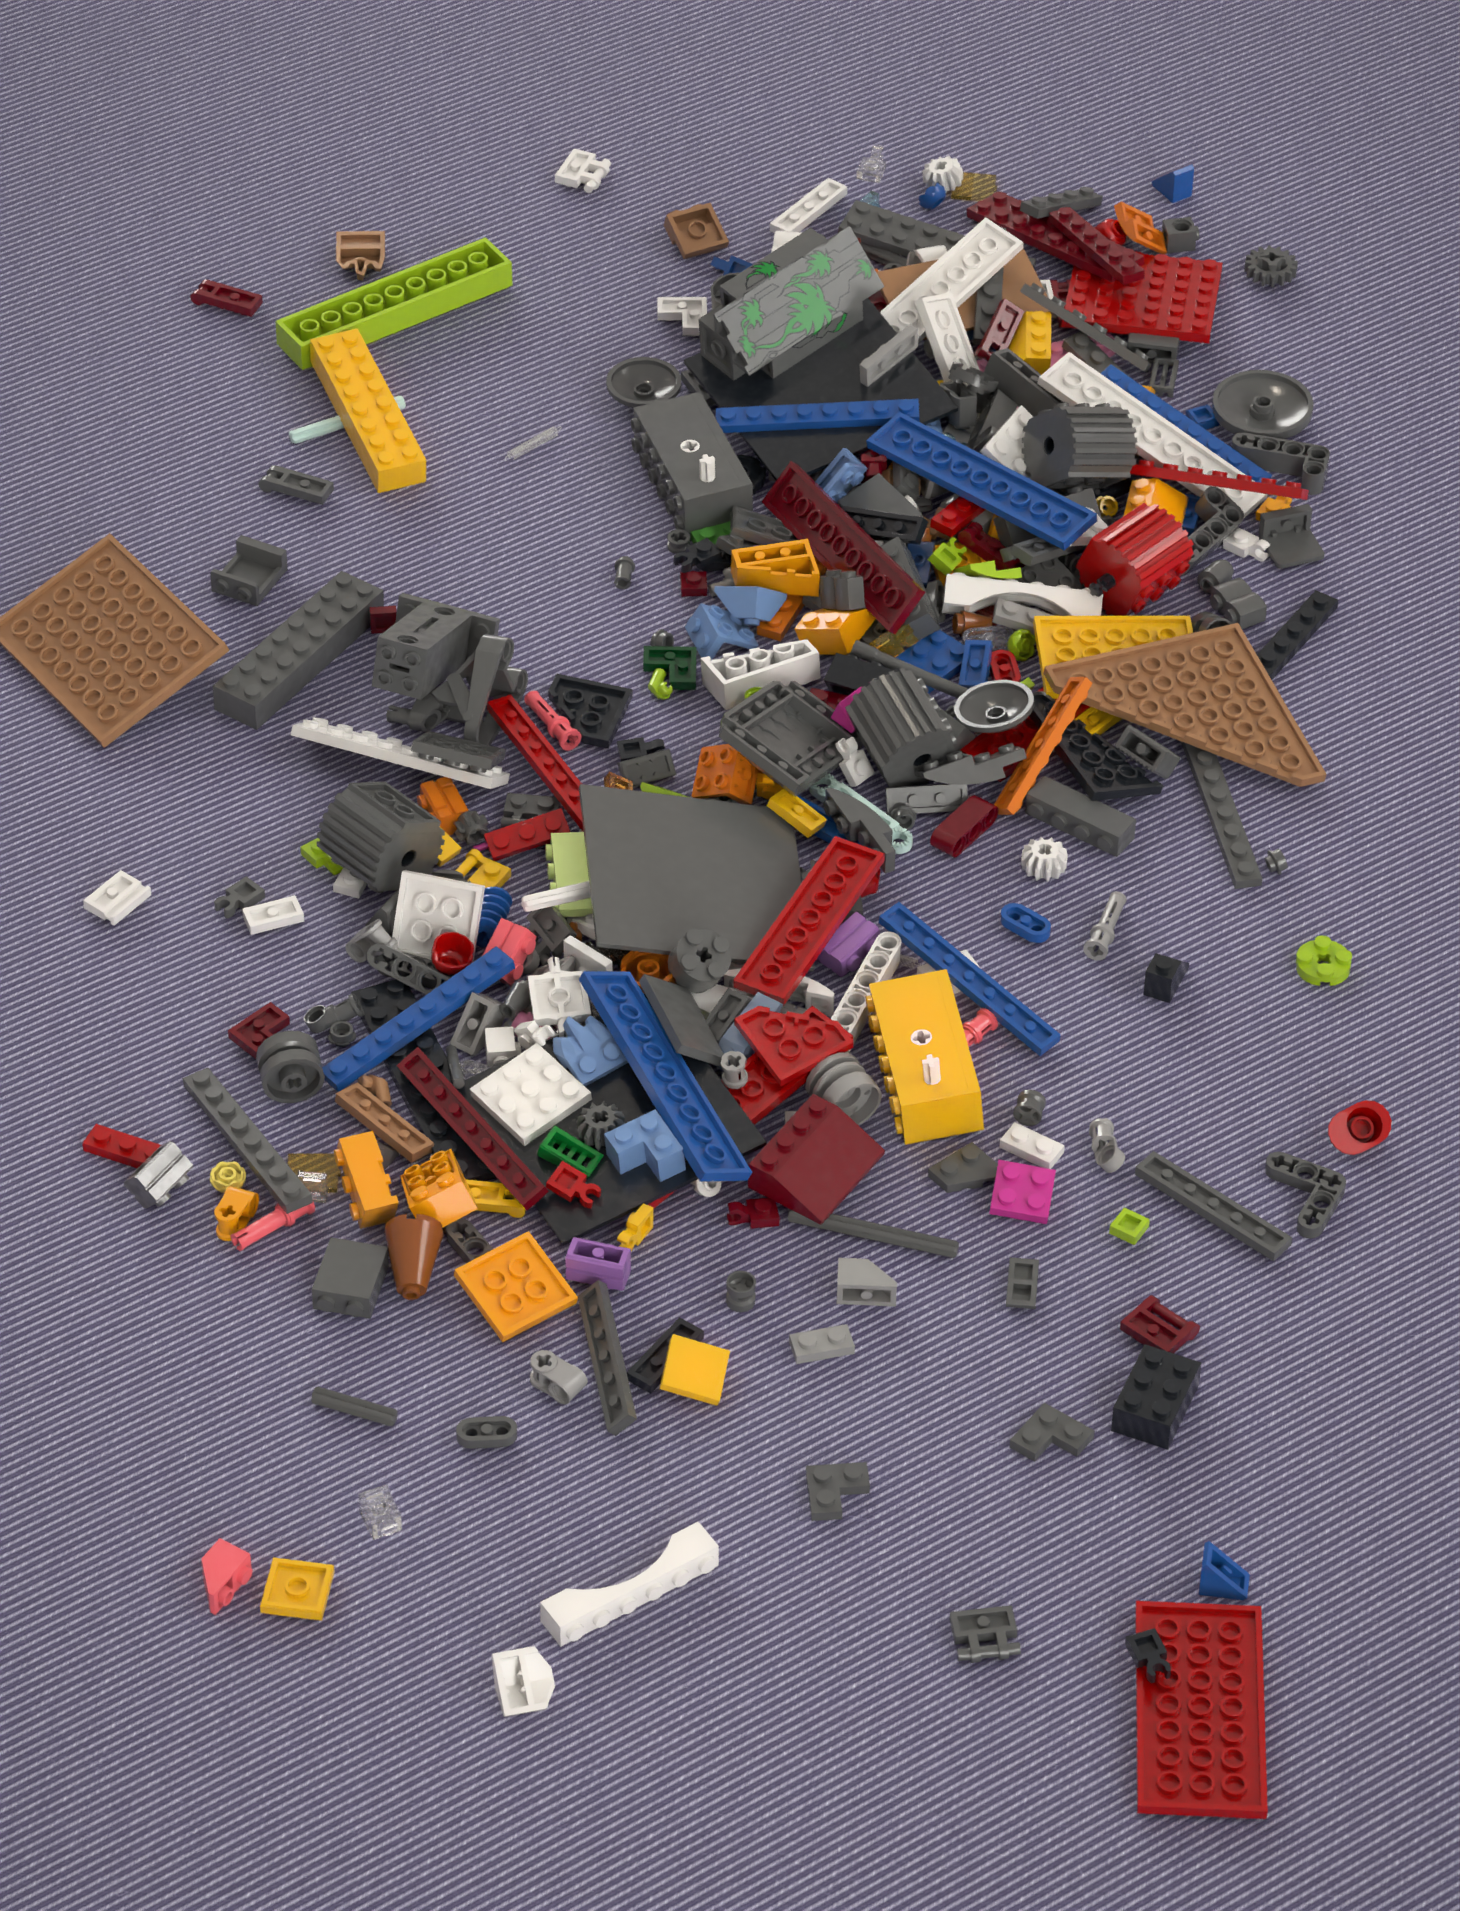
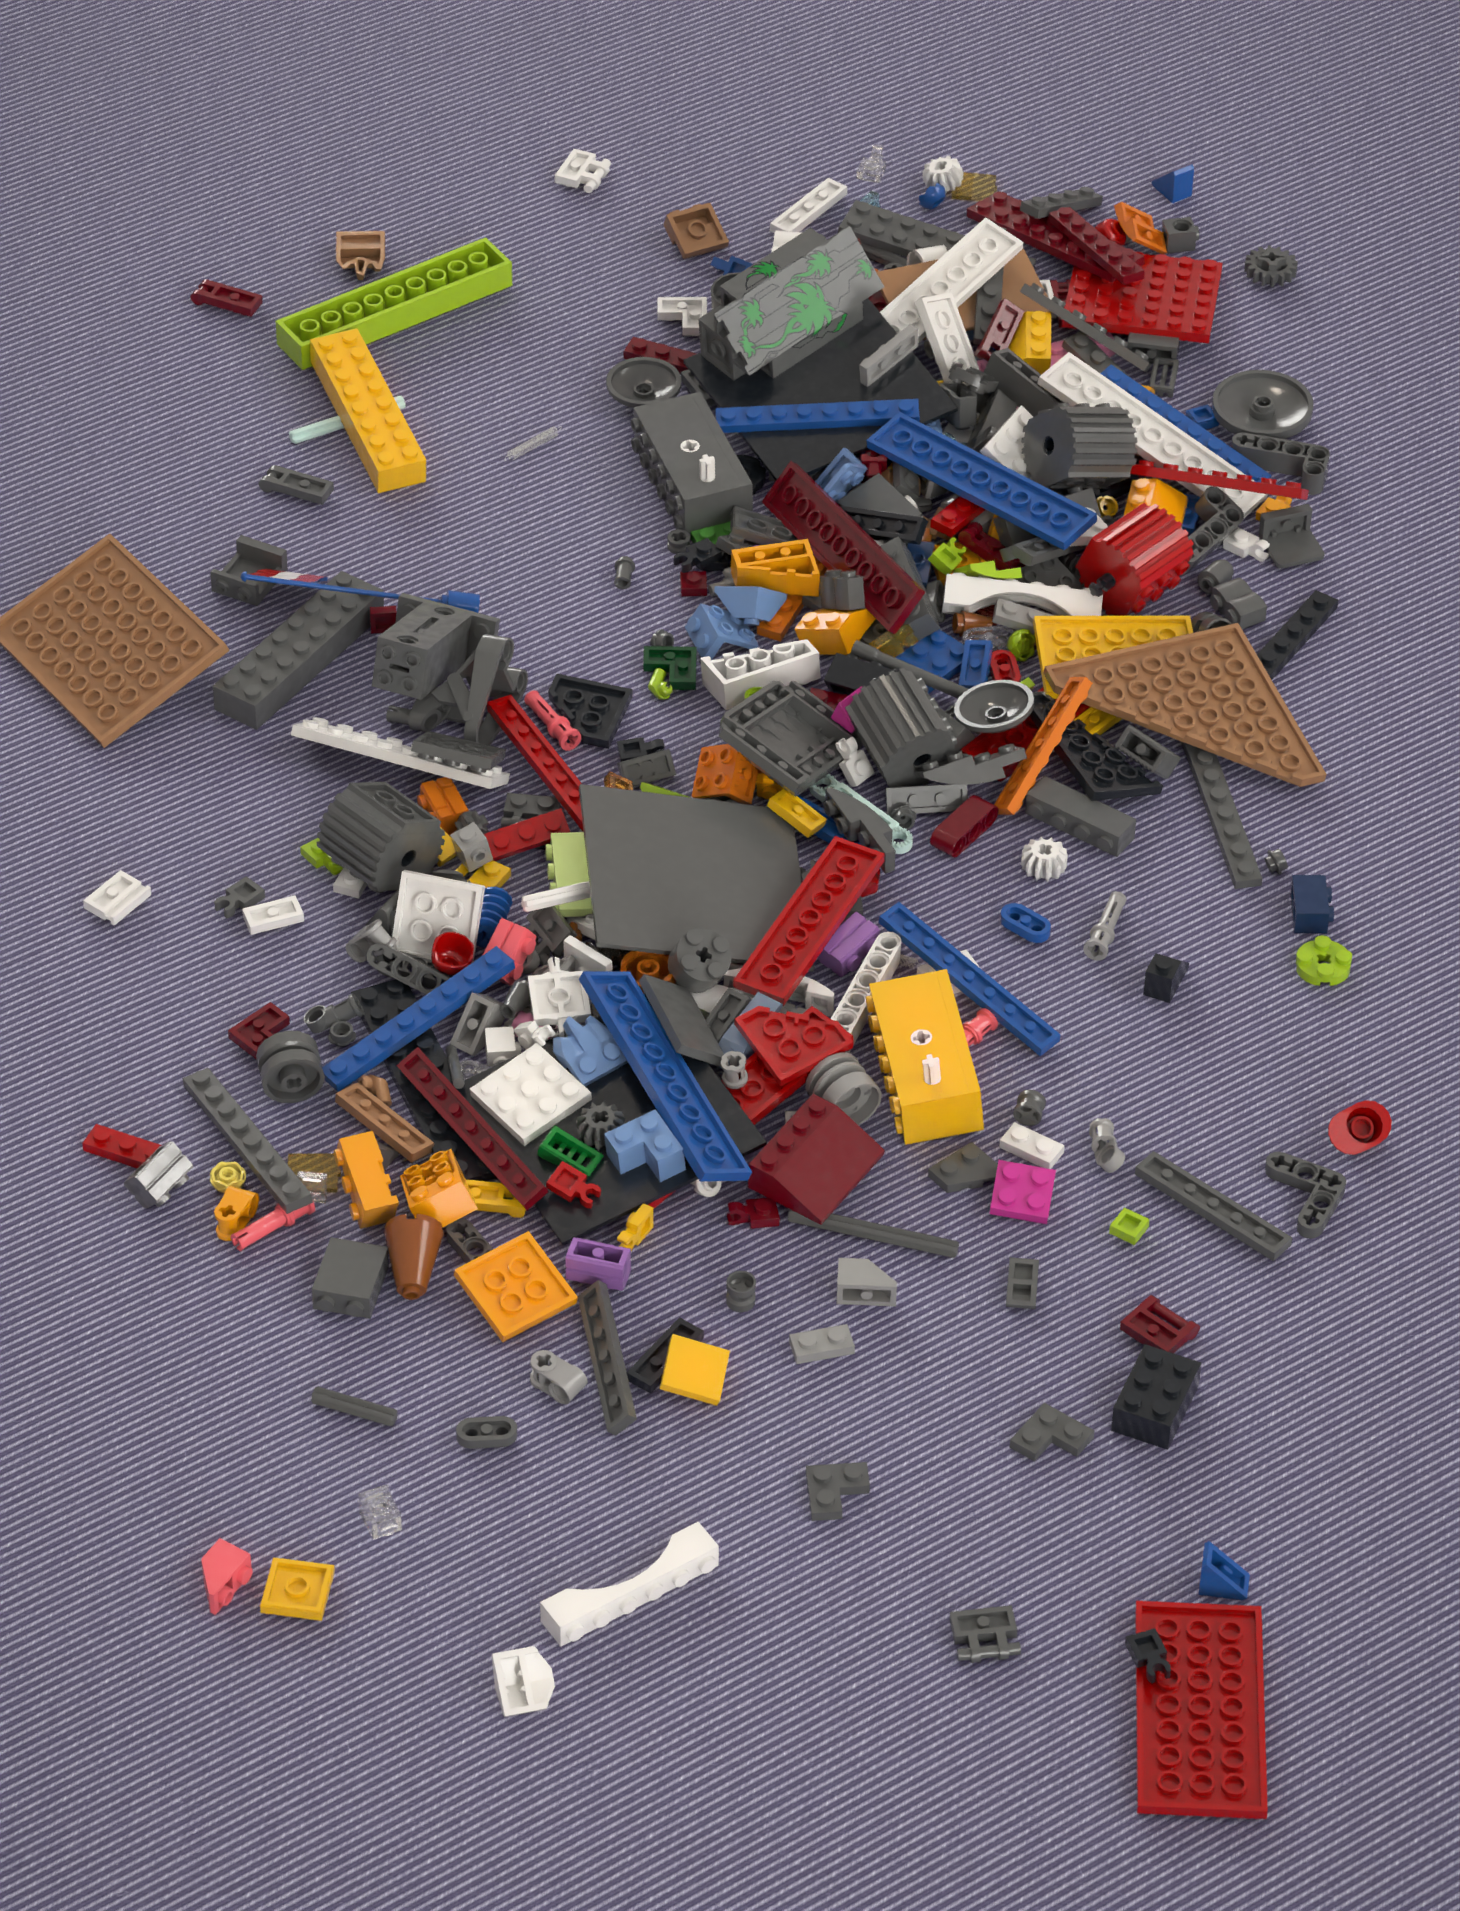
none -> blue flag [241,569,480,613]
none -> light grey brick [450,822,493,872]
none -> dark red plate [623,337,697,374]
none -> dark blue brick [1290,875,1334,934]

